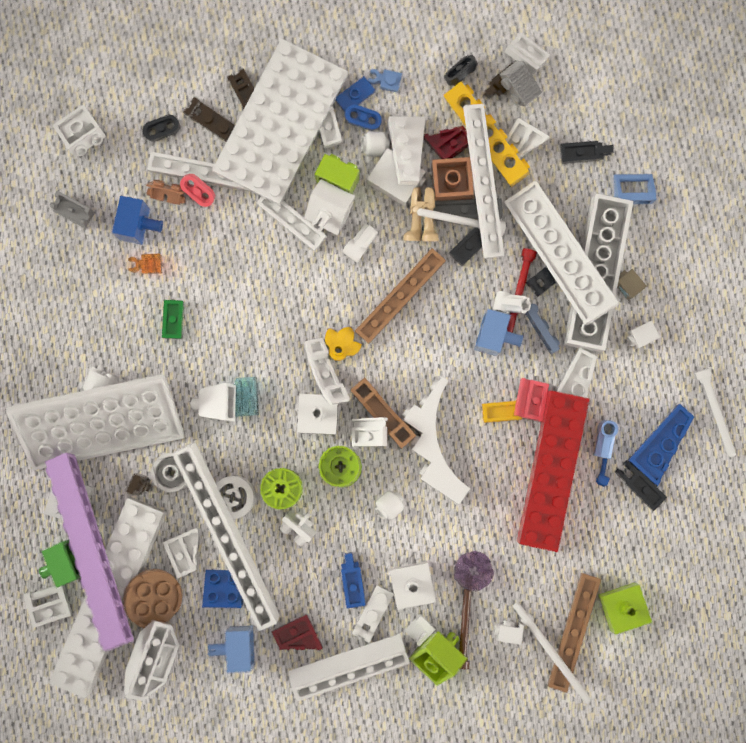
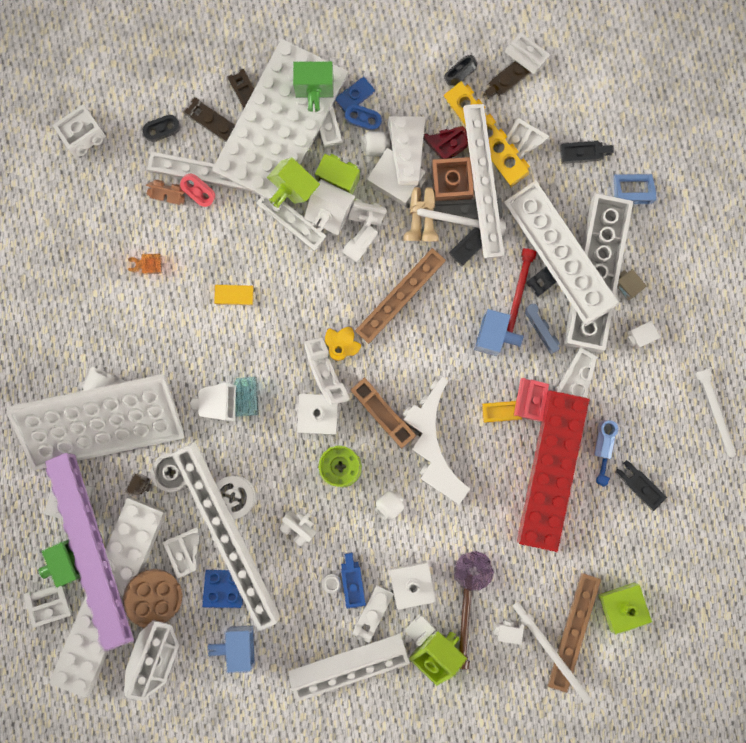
light grey hinge [50,191,95,229] -> none
blue brick [112,196,163,245] -> none
green plate [162,300,184,339] -> none
lime wheel [260,468,303,509] -> none
dark red wing [272,614,323,650] -> none
white plate [352,417,388,447] -> none
medium blue plate [368,69,402,93] -> none
white piece [493,291,531,314] -> none
light grey brick [500,61,542,107] -> none
blue wing [628,404,694,487] -> none
none -> yellow tile [214,285,254,305]
none -> lime brick [267,157,320,208]
none -> bright green brick [293,61,334,112]
none -> white plate [322,574,342,594]
none -> white hips [348,199,387,227]

